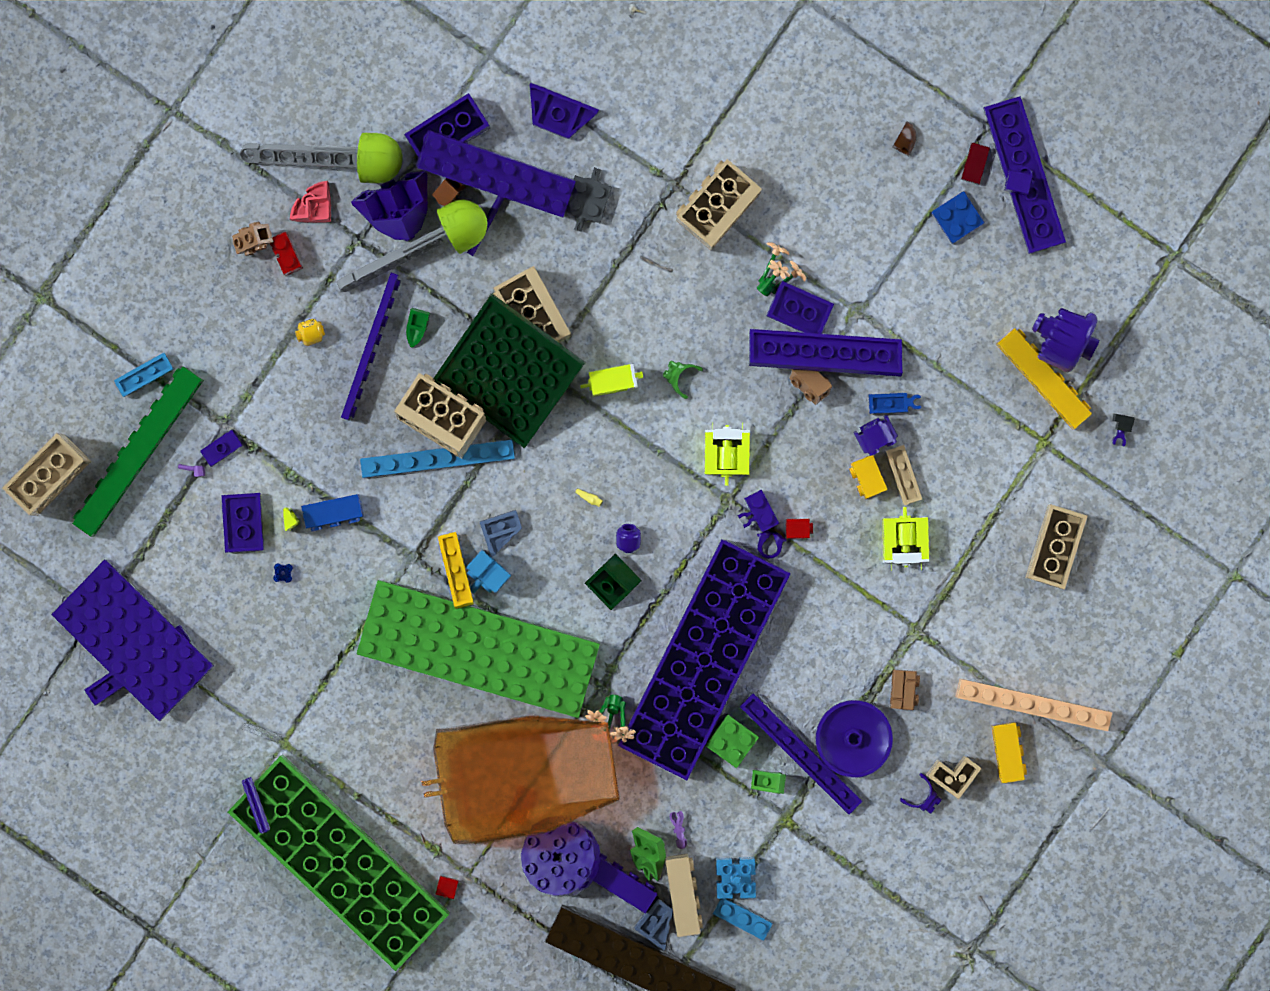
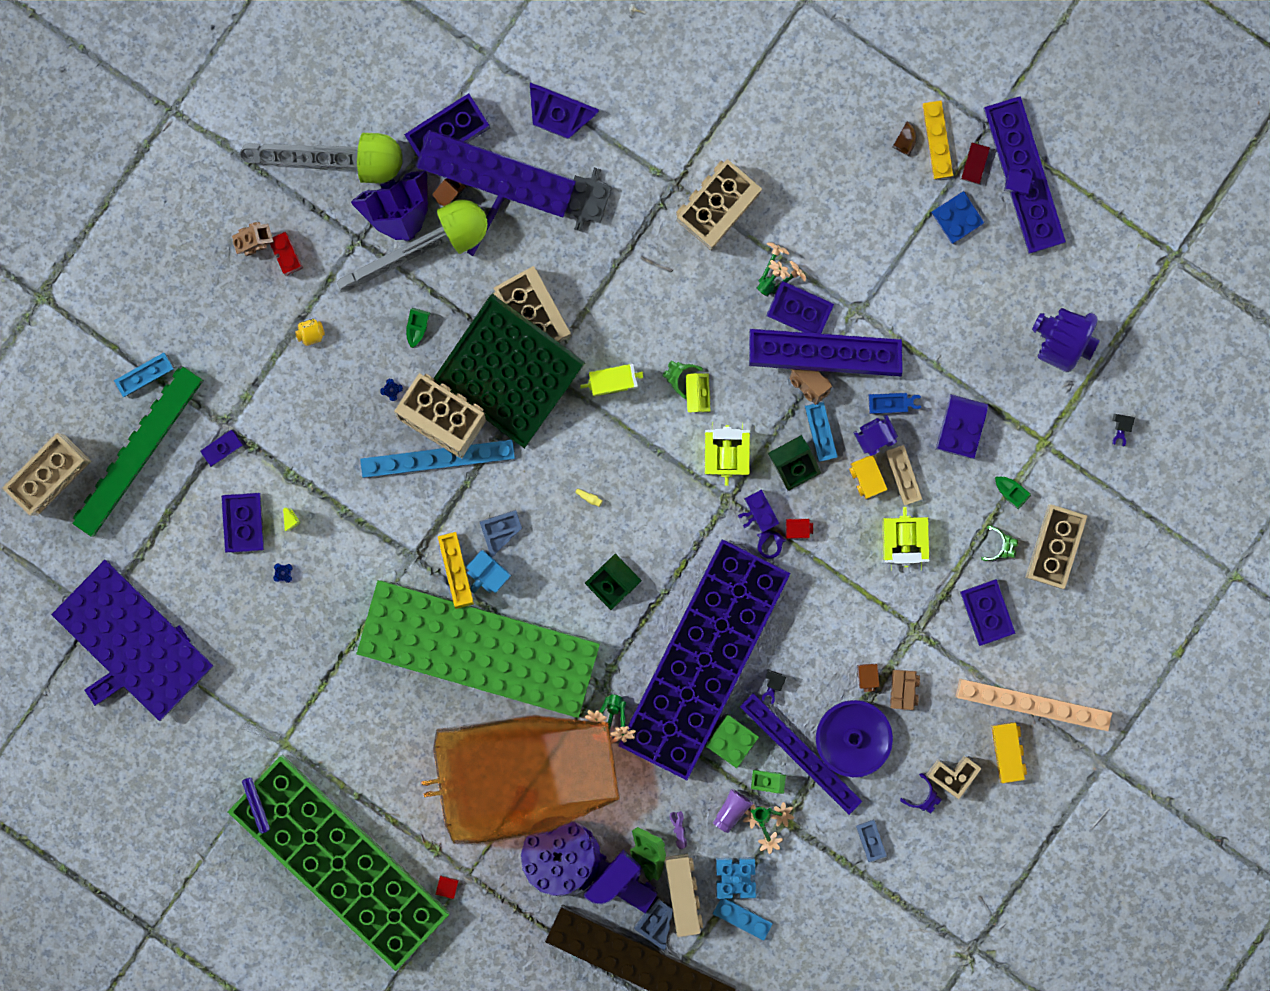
medium lavender hand [178,464,205,477] -> none
coral brick [290,181,331,223] -> none
blue brick [301,494,364,532] -> none
dark purple plate [341,272,401,421] -> none
dark purple head [616,523,641,553] -> none
yellow brick [996,328,1092,430] -> none
none -> clear blue plate [380,379,403,401]
none -> dark purple brick [584,850,641,904]
none -> neon yellow slope [686,373,711,412]
none -> medium lavender plant [713,789,753,833]
none -> light nougat plant [743,802,794,854]
none -> pearl dark grey piece [762,670,786,704]
none -> dark green slope [768,435,821,491]
none -> dark azure plate [805,401,837,462]
none -> sand blue plate [856,819,887,862]
none -> dark orange brick [857,663,879,692]
none -> yellow plate [922,100,953,179]
none -> dark purple brick [936,394,988,459]
none -> dark purple plate [960,579,1016,646]
none -> bright green helmet [981,525,1018,561]
none -> green plate [995,476,1031,510]

